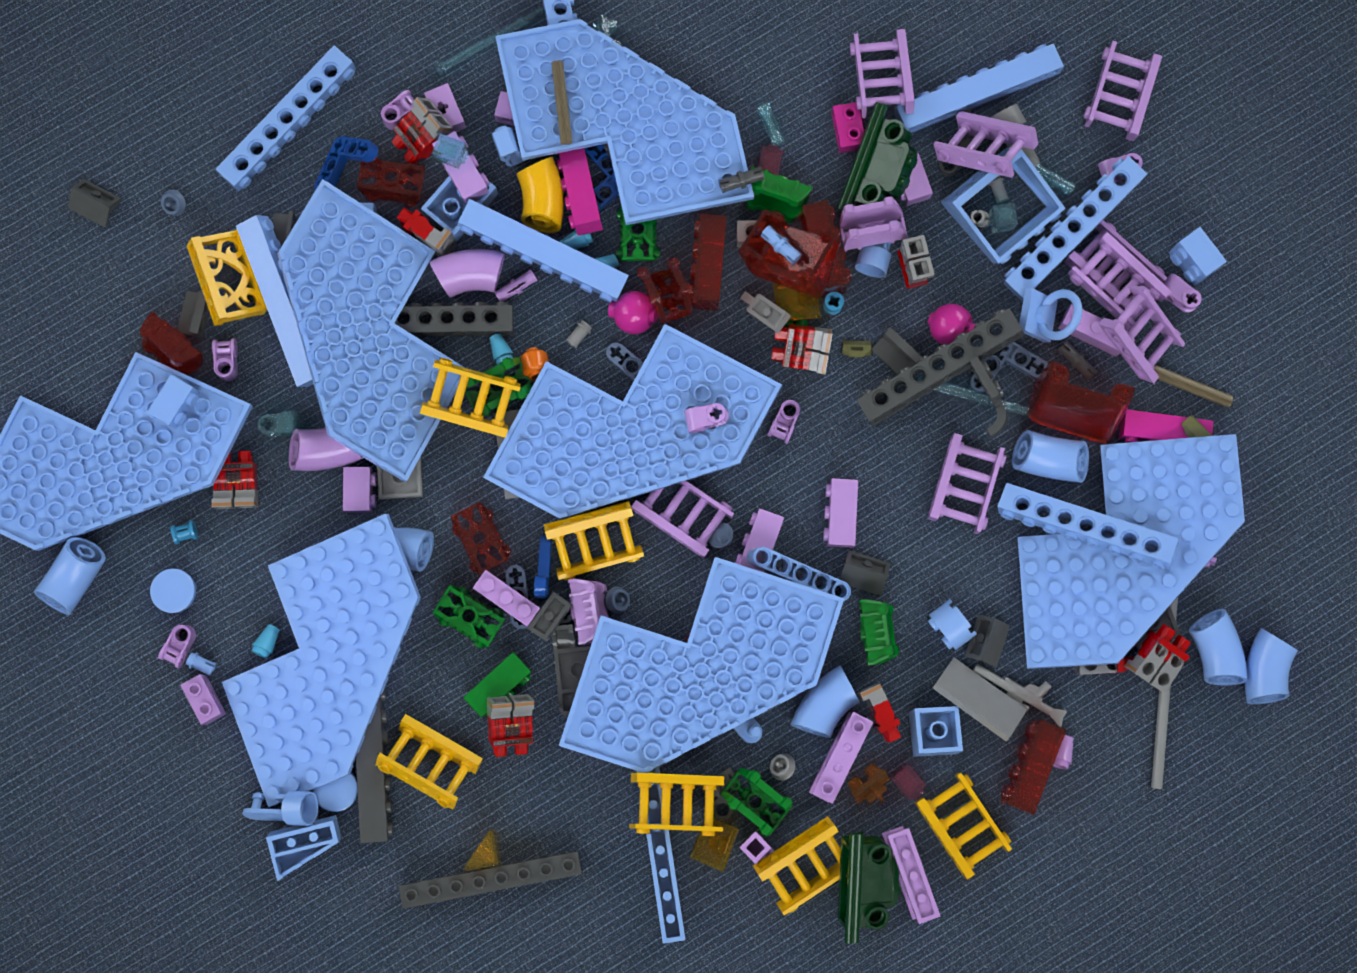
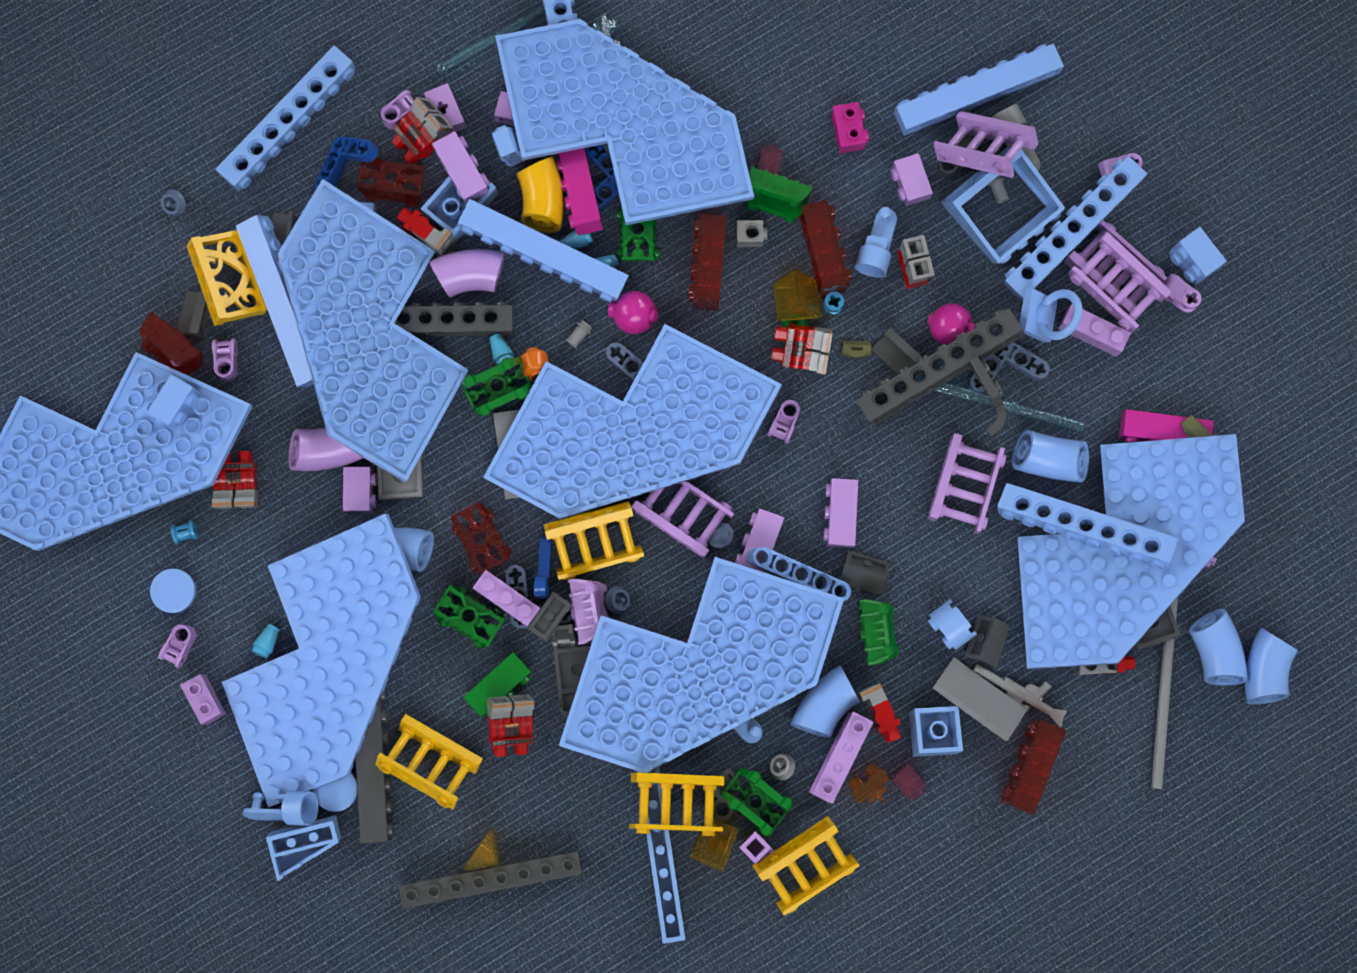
light blue brick [34,537,106,615] -> none
dark grey panel [68,179,121,227] -> none
light blue pin [186,652,217,676] -> none
clear light blue piece [257,411,301,437] -> none
yellow fence [420,358,521,438] -> none
clear light blue brick [432,133,469,169] -> none
lavender pin [494,269,538,302] -> none
dark tan axle [551,60,572,145] -> none
clear red piece [637,257,692,323] -> none
lavender piece [684,403,729,433] -> none
dark grey pin [718,166,765,193] -> none
clear red windscreen [738,209,841,298] -> none
light grey hinge [740,291,791,333] -> none
clear light blue pin [757,102,785,147] -> none
light blue pin [761,225,802,265] -> none
dark green brick [837,102,917,211] -> none
dark green brick [838,832,901,944] -> none
lavender piece [839,196,908,252] -> none
lavender fence [850,29,915,118] -> none
lavender fence [882,826,941,924] -> none
yellow fence [914,773,1012,879] -> none
light grey pin [971,210,991,228] -> none
clear light blue brick [989,203,1018,233] -> none
clear red windscreen [1028,361,1135,443] -> none
clear light blue pin [1035,163,1076,195] -> none
lavender cone [1050,735,1074,770] -> none
dark grey pin [1058,341,1098,381] -> none
lavender fence [1083,41,1162,141] -> none
lavender fence [1099,284,1185,383] -> none
hips [1124,624,1191,694] -> none
dark tan axle [1154,365,1233,408] -> none

